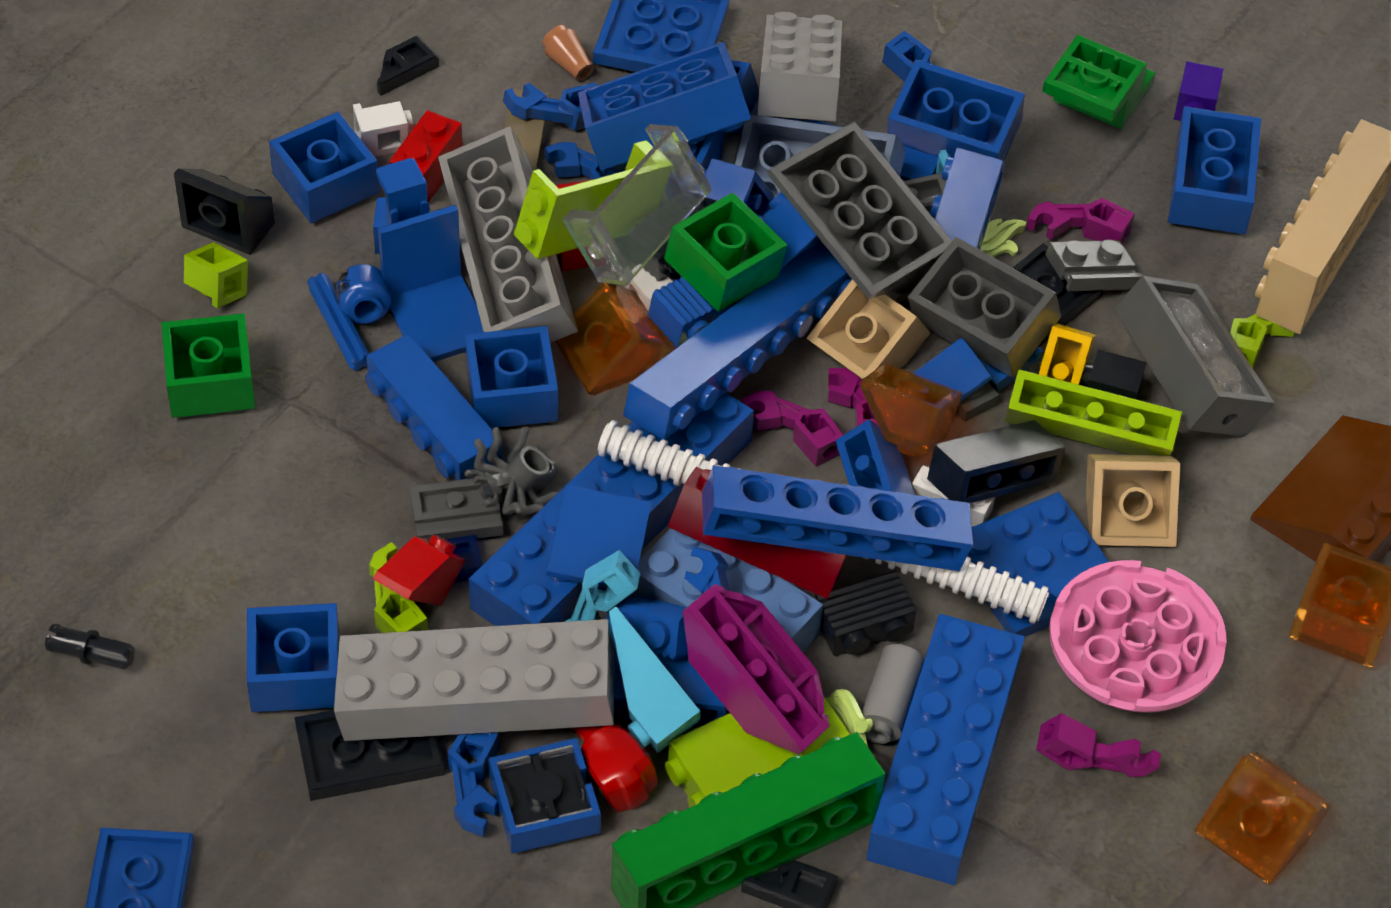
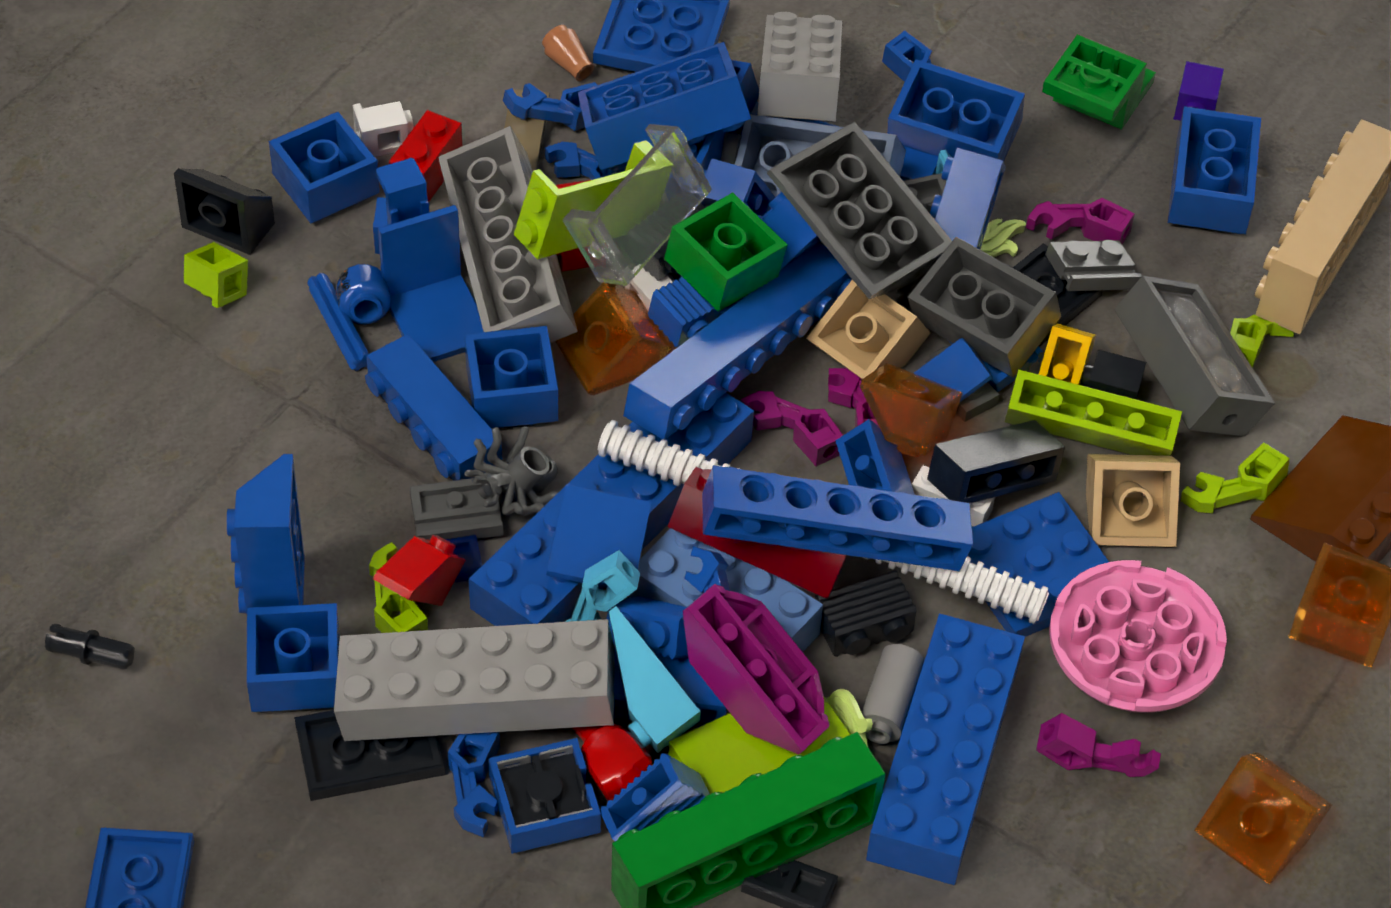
green brick [161,313,256,418] -> none
black tile [377,35,439,96] -> none
none -> blue slope [227,454,305,613]
none -> blue brick [600,753,710,841]
none -> lime piece [1181,443,1290,513]

